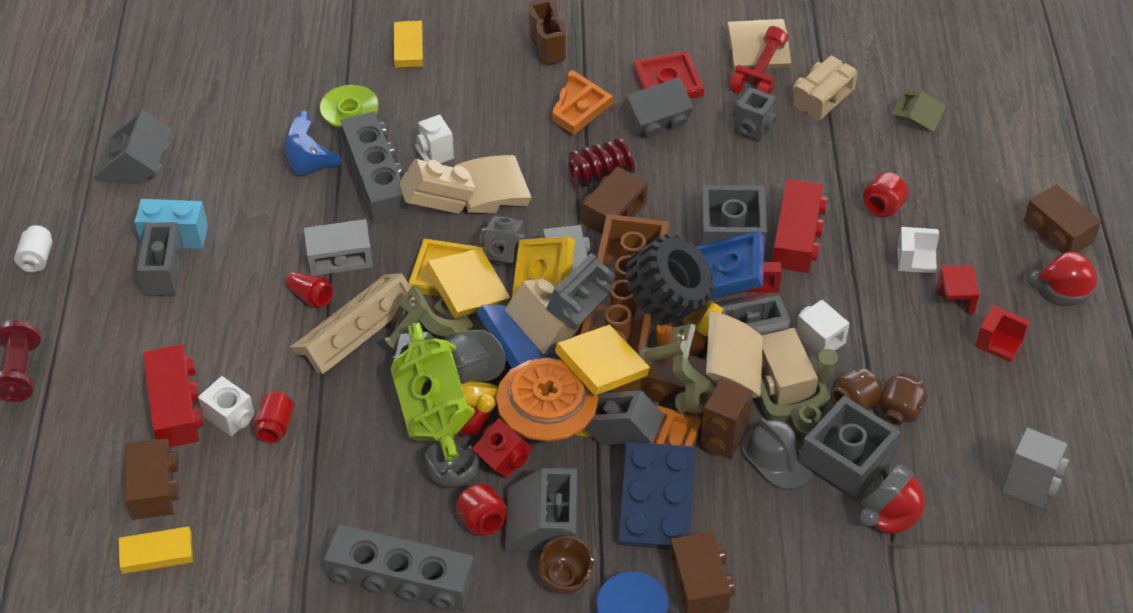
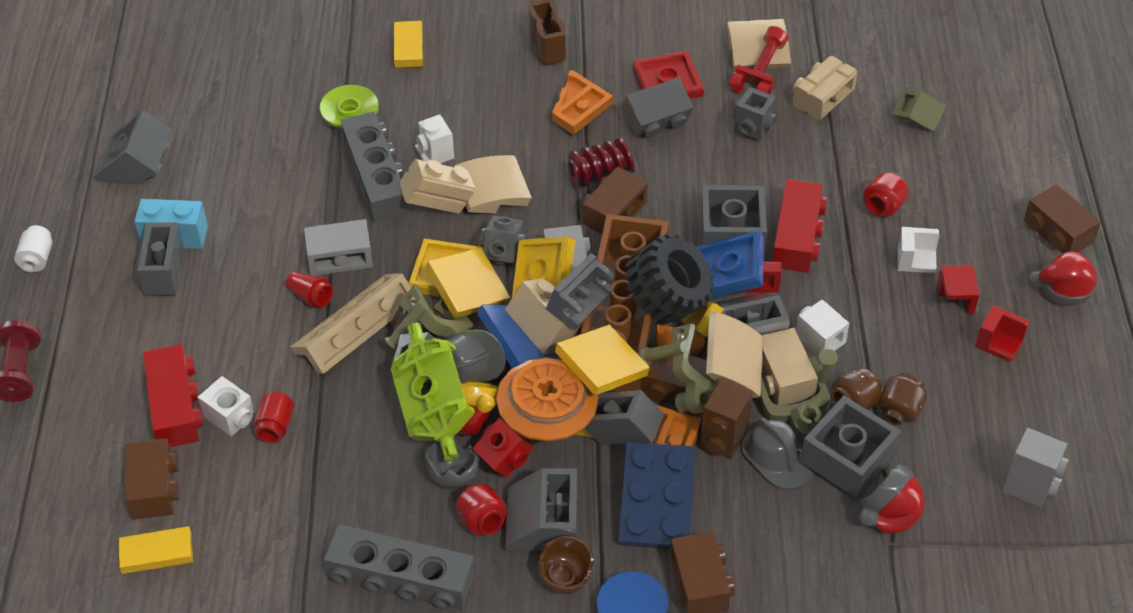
blue animal [284,111,341,175] -> none

